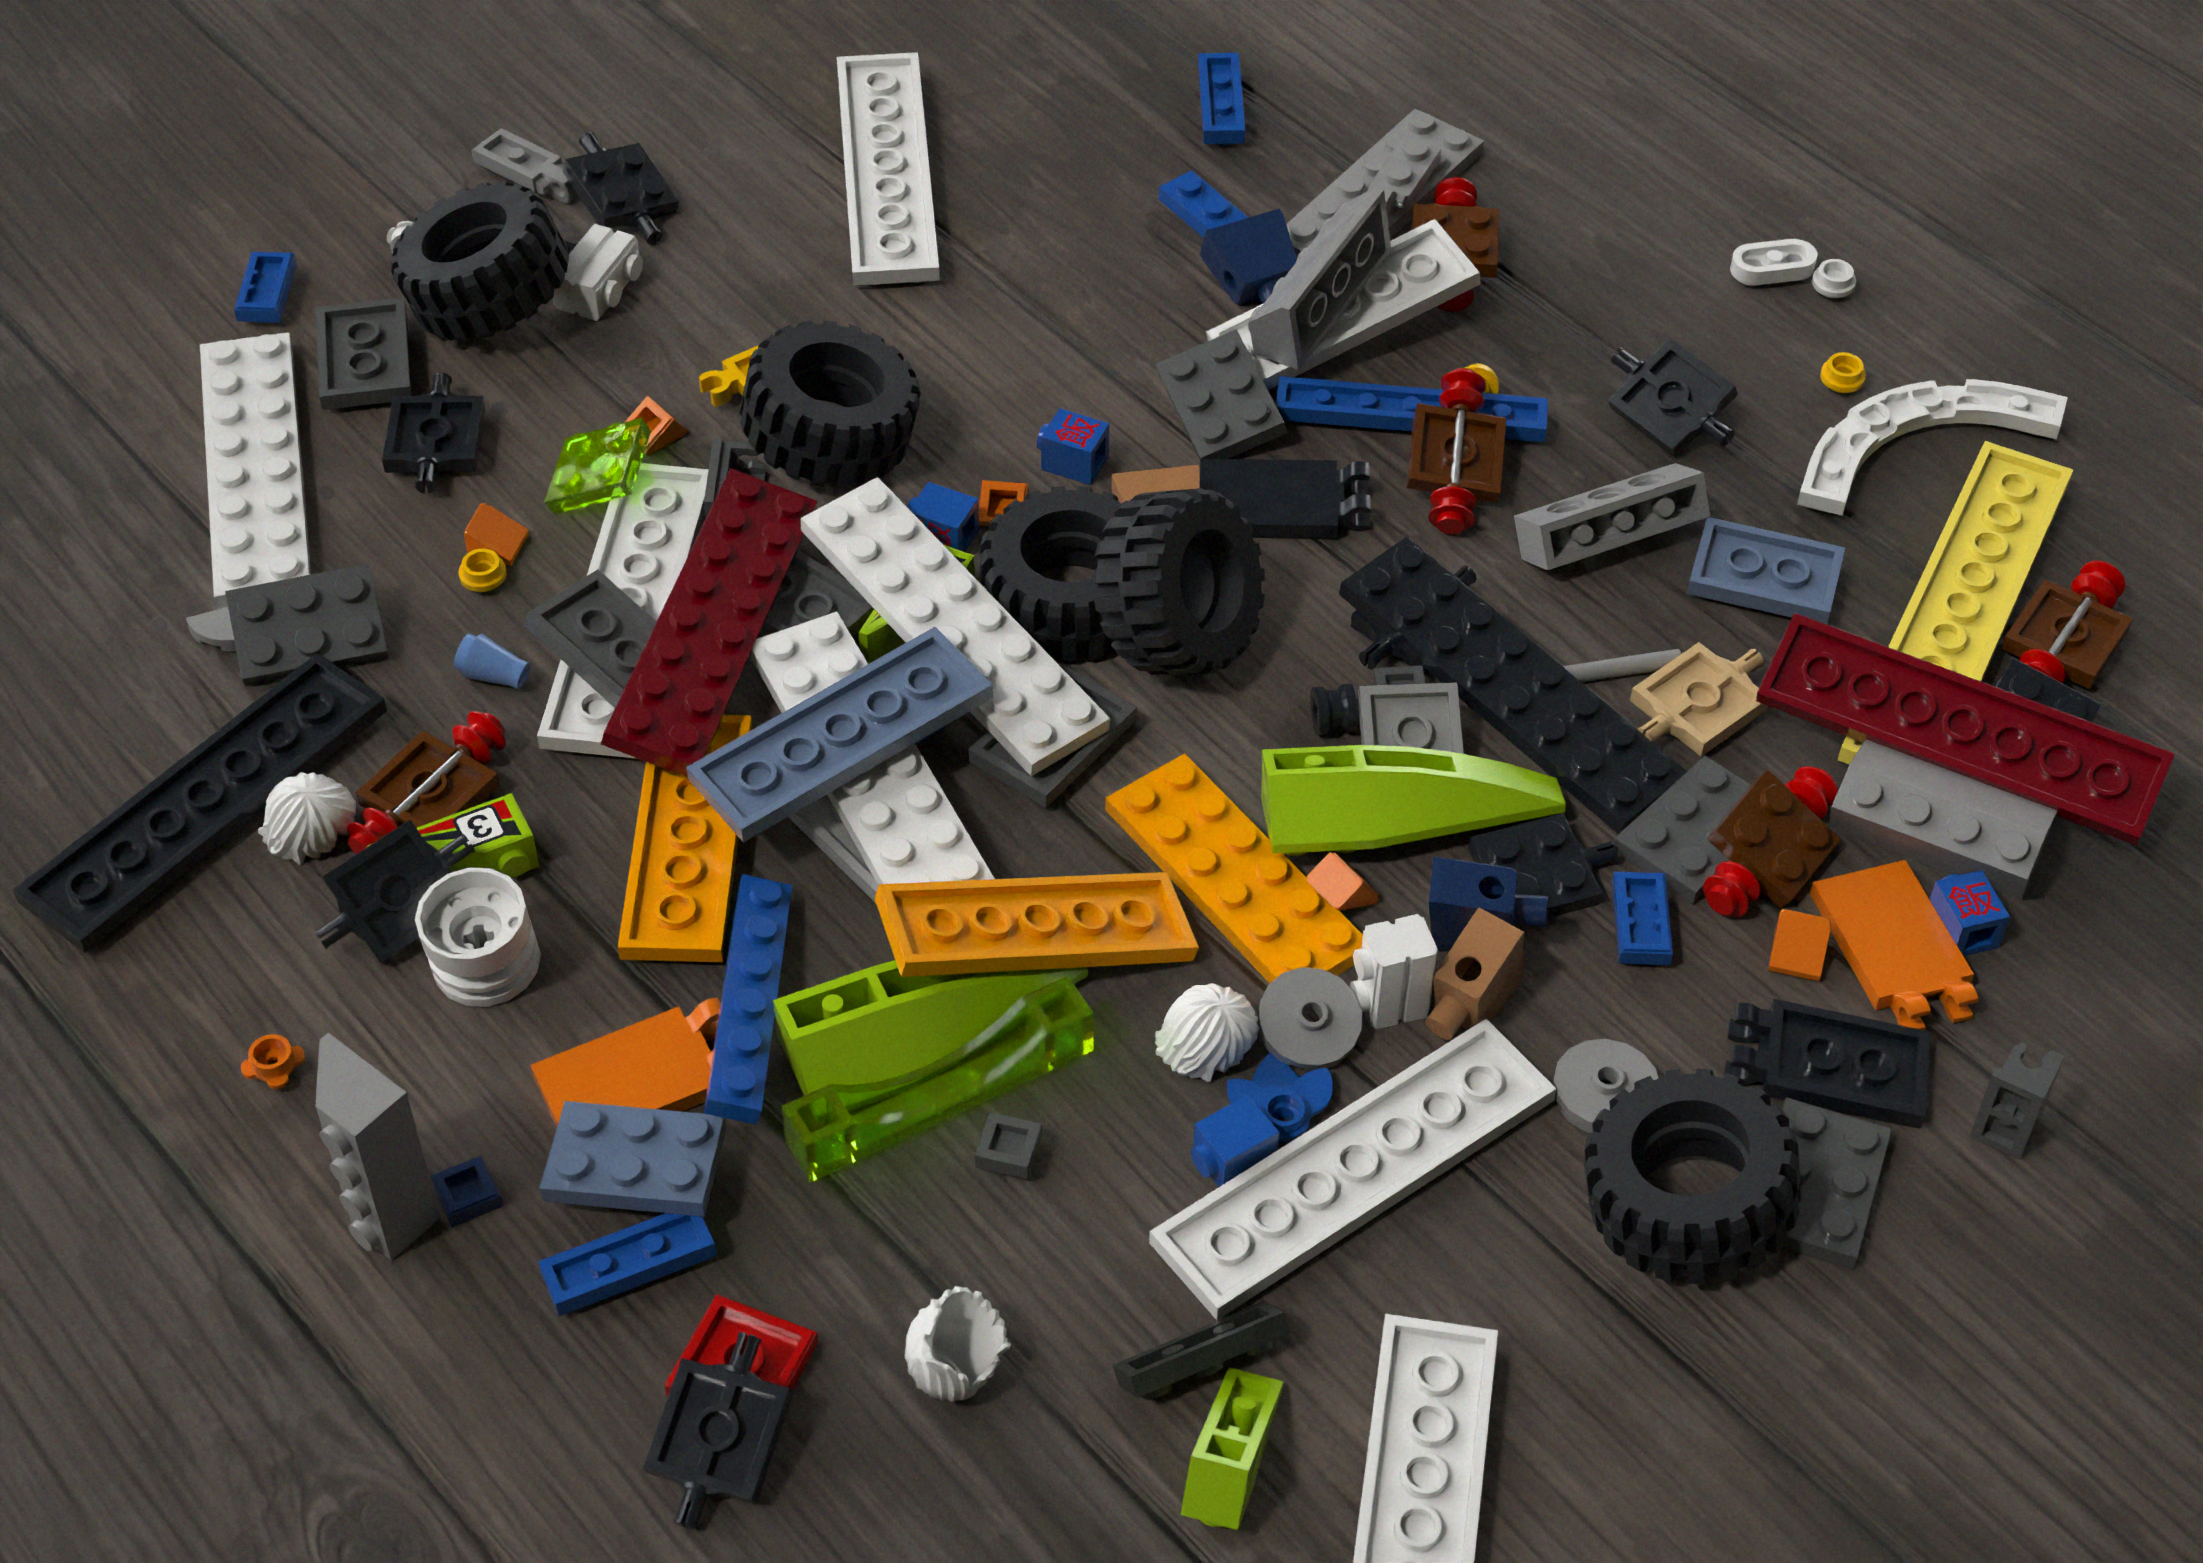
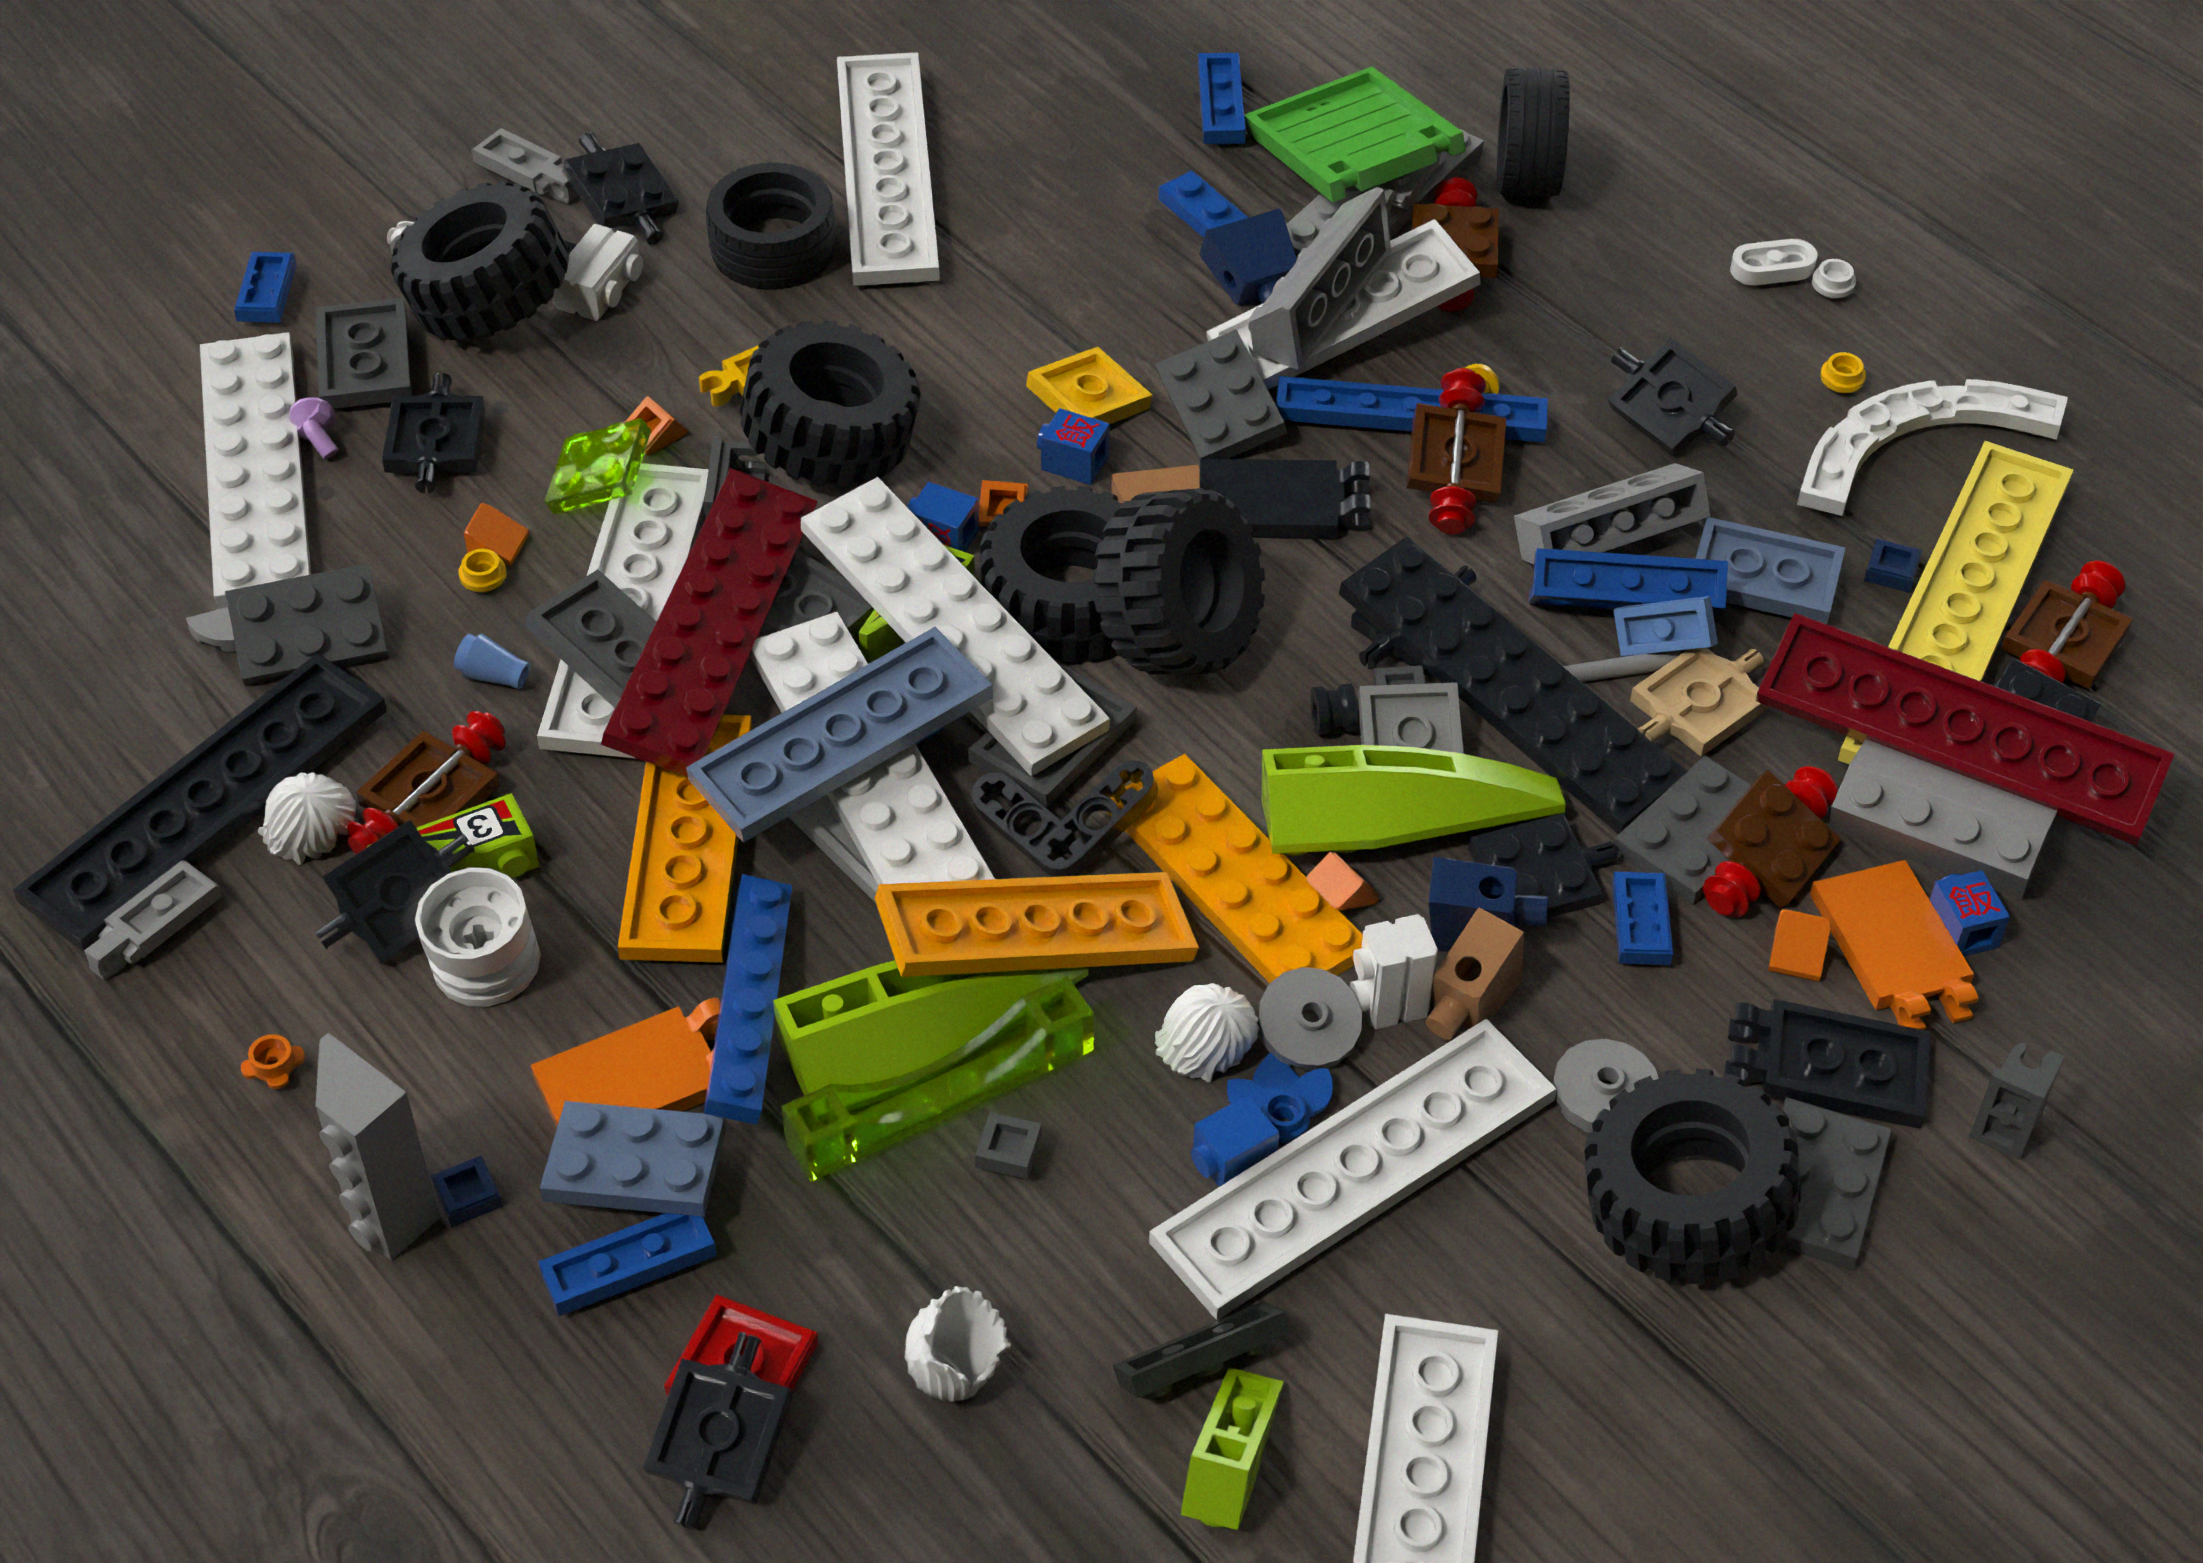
none -> light grey hinge [84,861,222,980]
none -> lavender plate [289,397,339,460]
none -> black tyre [706,162,837,290]
none -> black beam [971,760,1158,877]
none -> yellow plate [1026,346,1152,424]
none -> bright green door [1244,67,1466,203]
none -> black tyre [1497,67,1570,197]
none -> blue fence [1529,548,1728,617]
none -> medium blue plate [1614,596,1718,656]
none -> dark blue tile [1864,538,1923,593]

